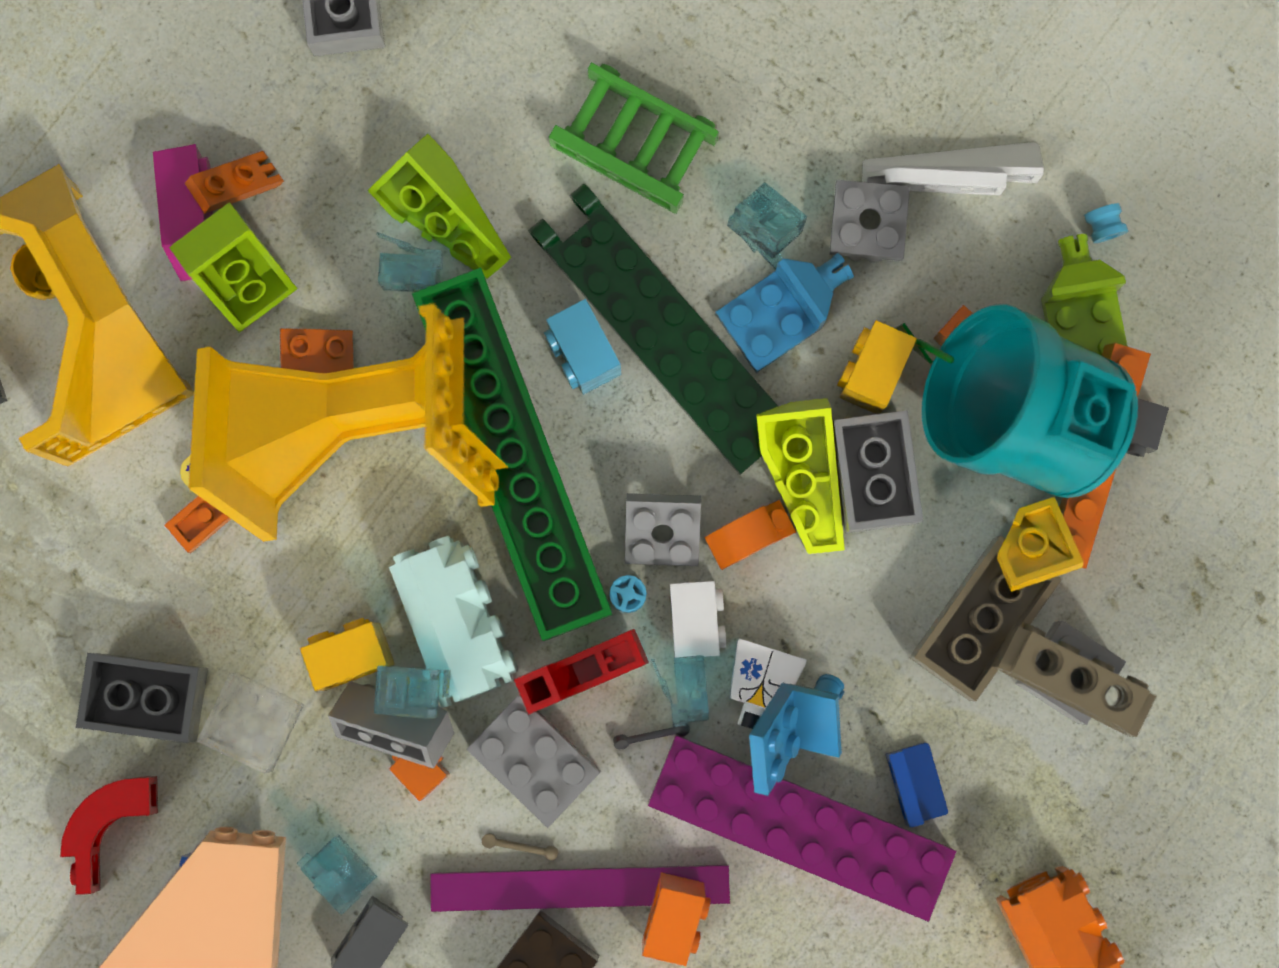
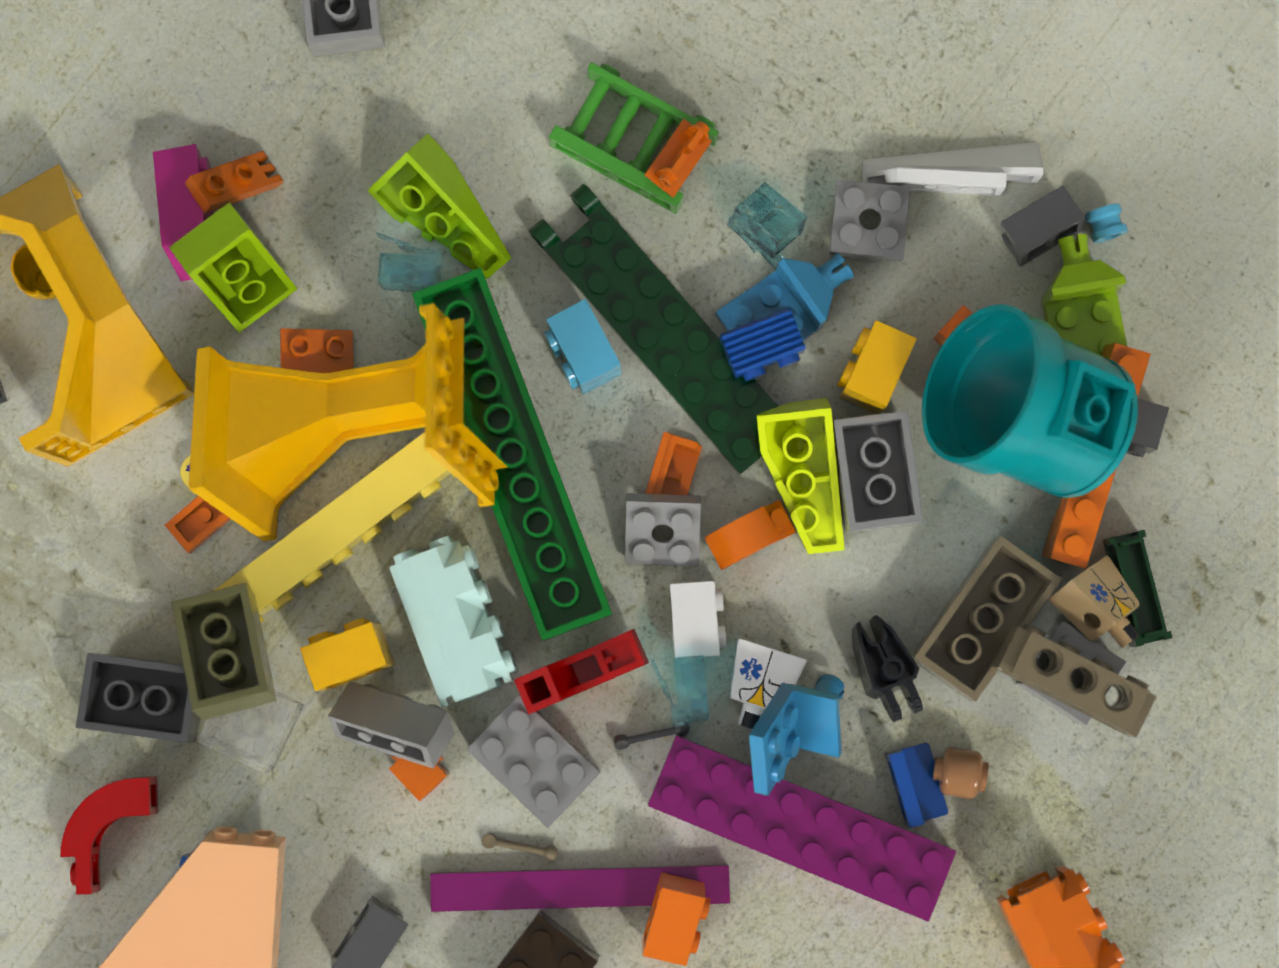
clear light blue piece [297,835,378,915] -> none
clear light blue piece [374,665,451,719] -> none
medium azure wheel [609,575,647,613] -> none
green piece [895,323,955,364] -> none
yellow plate [997,497,1084,592] -> none
none -> olive brick [171,583,277,720]
none -> light yellow brick [213,432,455,624]
none -> orange hinge [644,119,712,198]
none -> orange hinge [645,432,702,495]
none -> blue brick [719,307,806,382]
none -> black hinge [852,615,923,722]
none -> medium nougat head [932,747,989,799]
none -> dark grey hinge [1000,186,1085,267]
none -> tan torso [1049,555,1140,648]
none -> dark green container [1103,530,1173,647]

